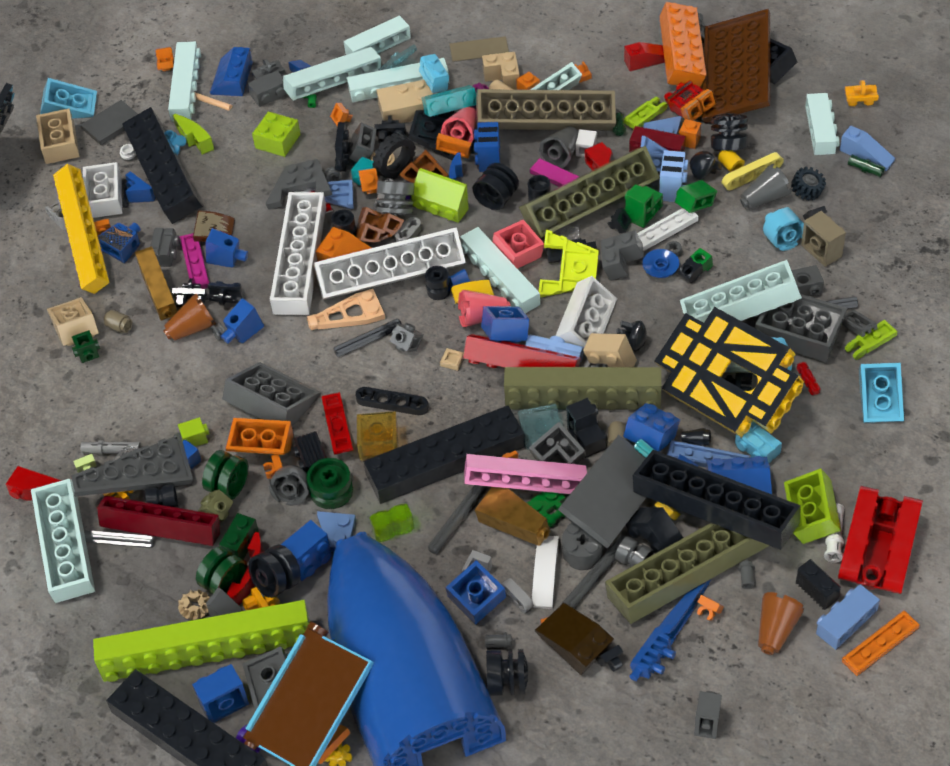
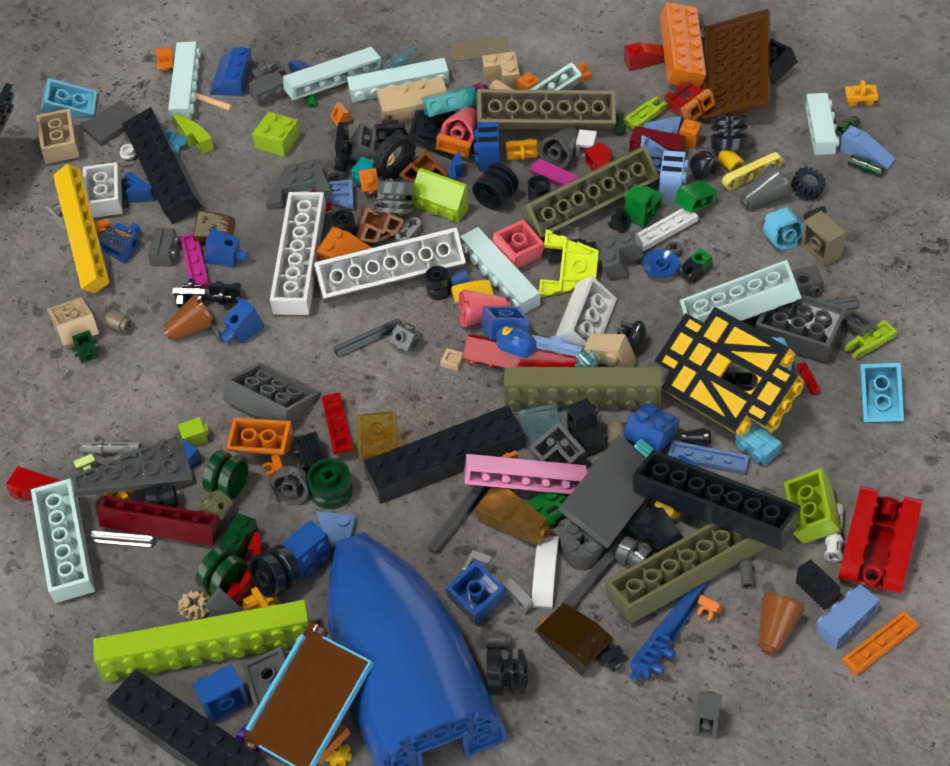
pearl gold slope [135,246,177,321] -> none
light nougat plate [307,288,385,330] -> none
light aqua brick [344,15,411,55] -> none
black beam [355,387,429,415] -> none
clear neon green brick [369,504,414,542] -> none
medium azure brick [419,54,449,93] -> none
blue slope [706,456,772,494] -> none
none -> blue piece [496,324,537,357]
none -> light orange hips [506,139,538,161]
none -> clear light blue gear [575,349,598,367]
none -> dark green pin [836,116,860,135]

